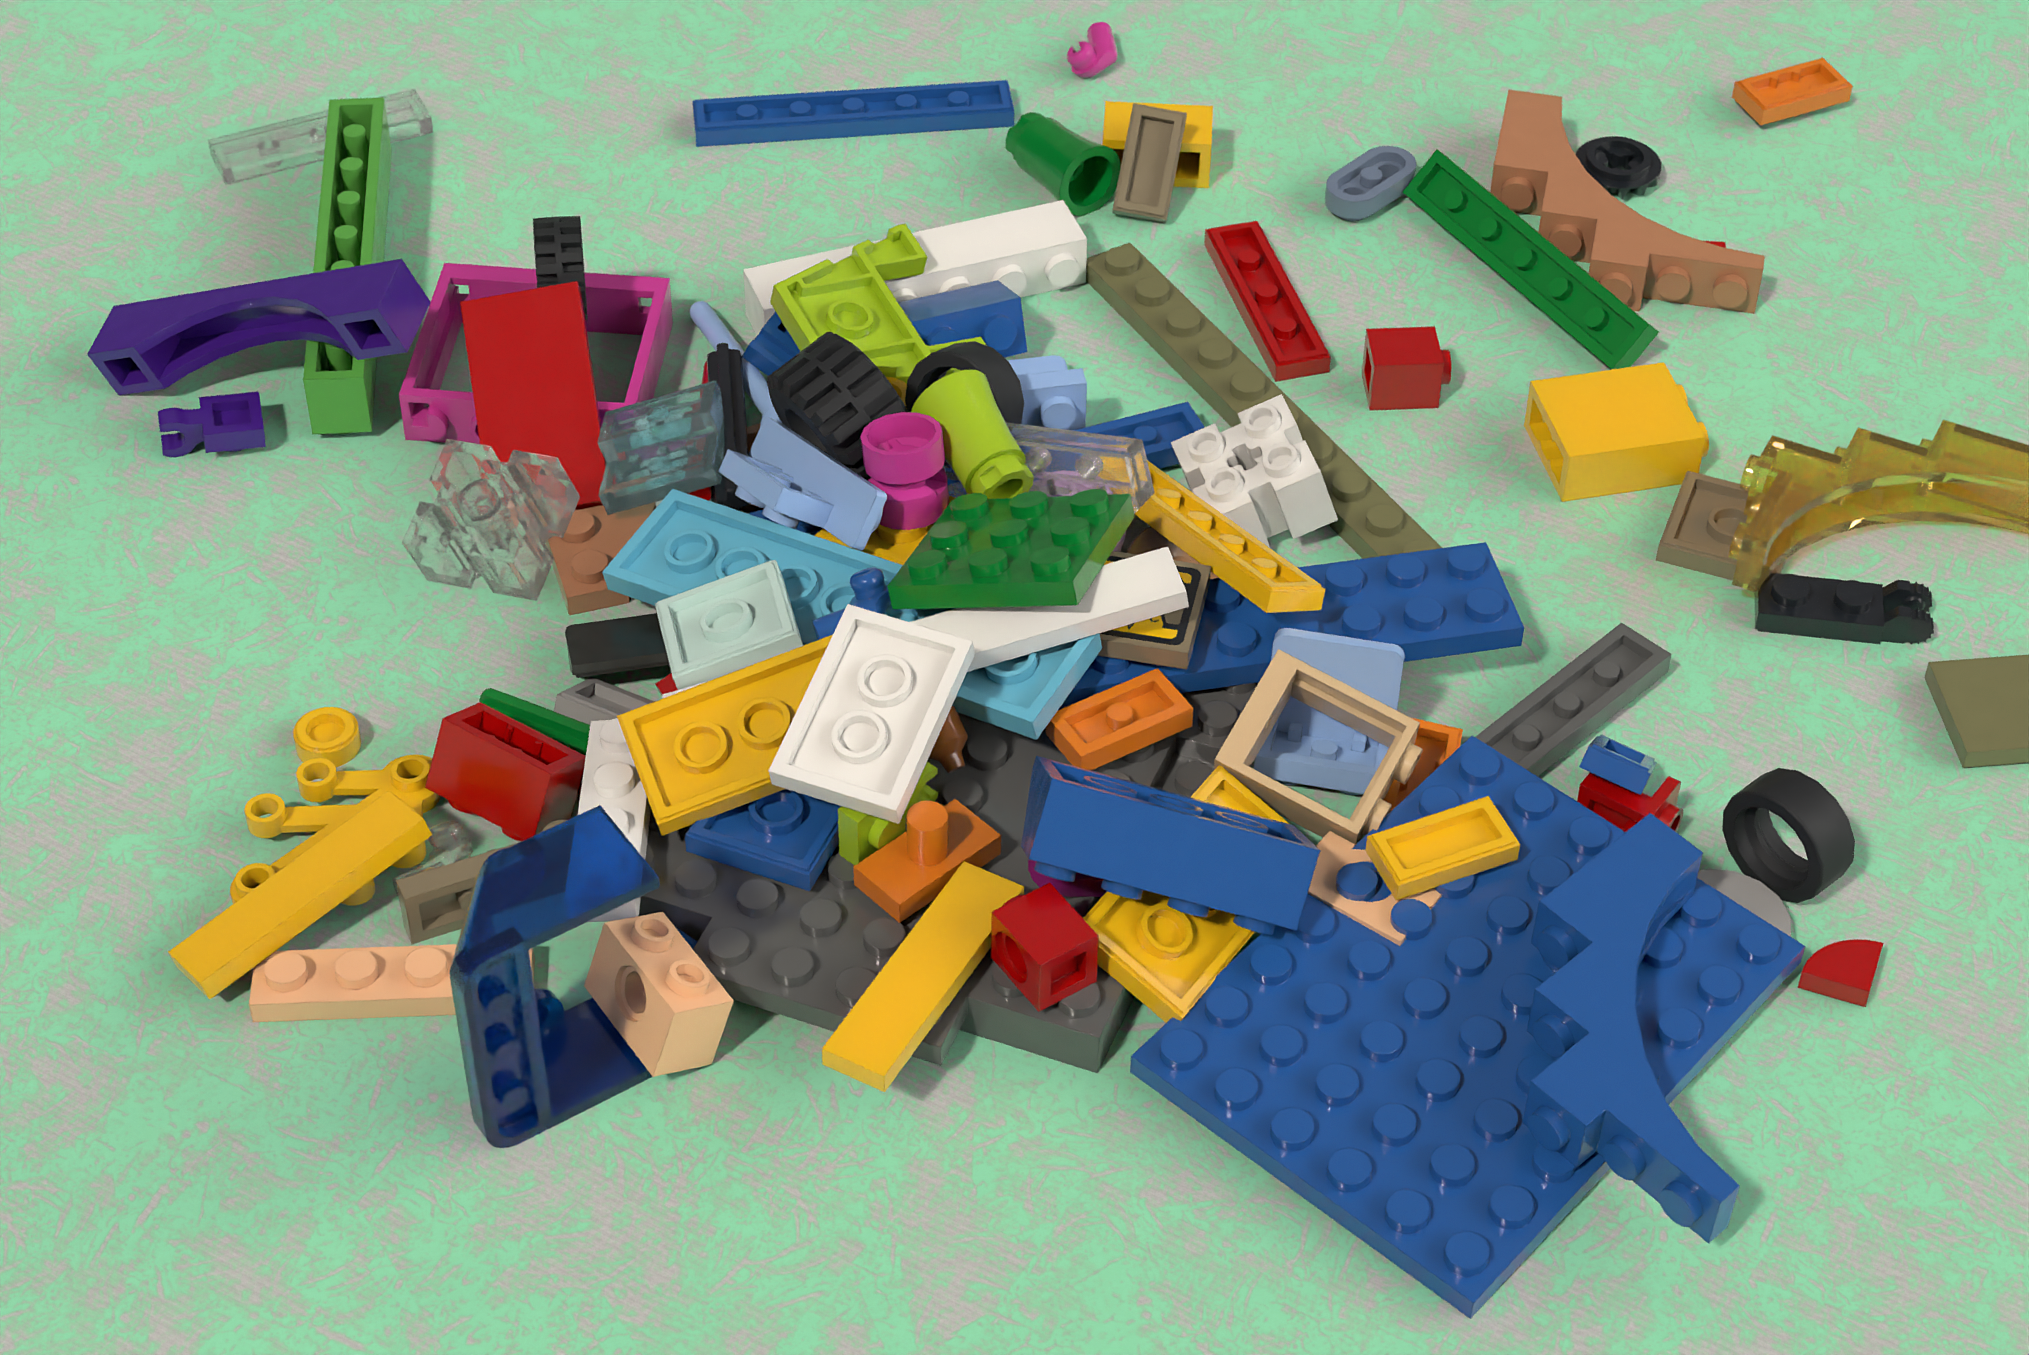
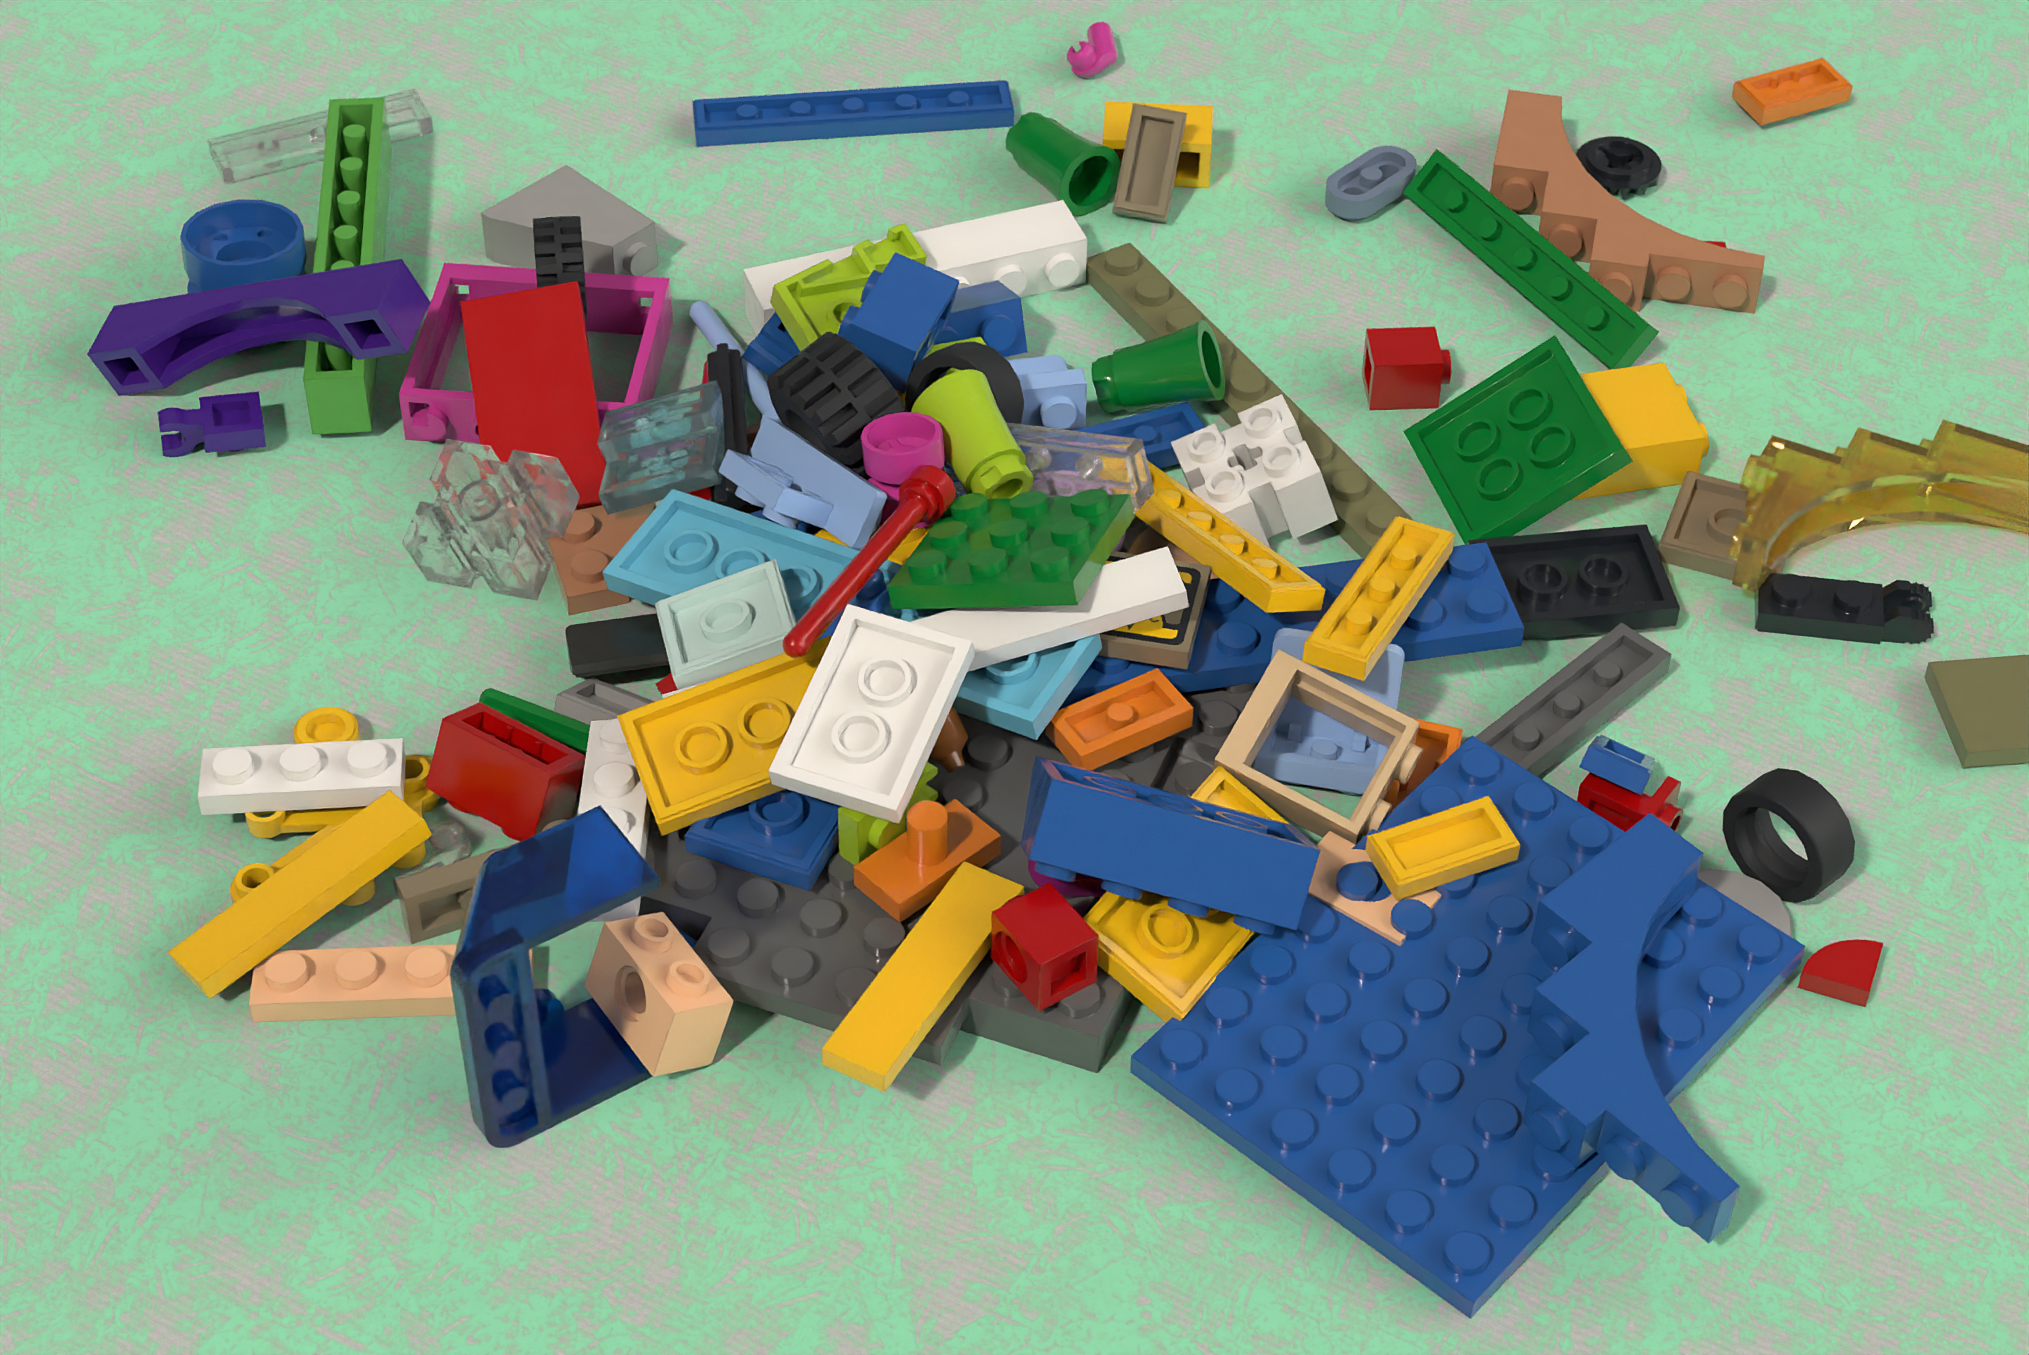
red tile [1204,221,1331,382] -> none
none -> blue wheel [180,199,307,347]
none -> white plate [197,738,406,815]
none -> light grey slope [481,165,658,276]
none -> red piece [782,465,956,658]
none -> blue brick [838,252,960,393]
none -> green plant [1091,320,1225,413]
none -> yellow tile [1302,516,1455,681]
none -> green plate [1403,335,1633,545]
none -> black plate [1467,524,1680,640]

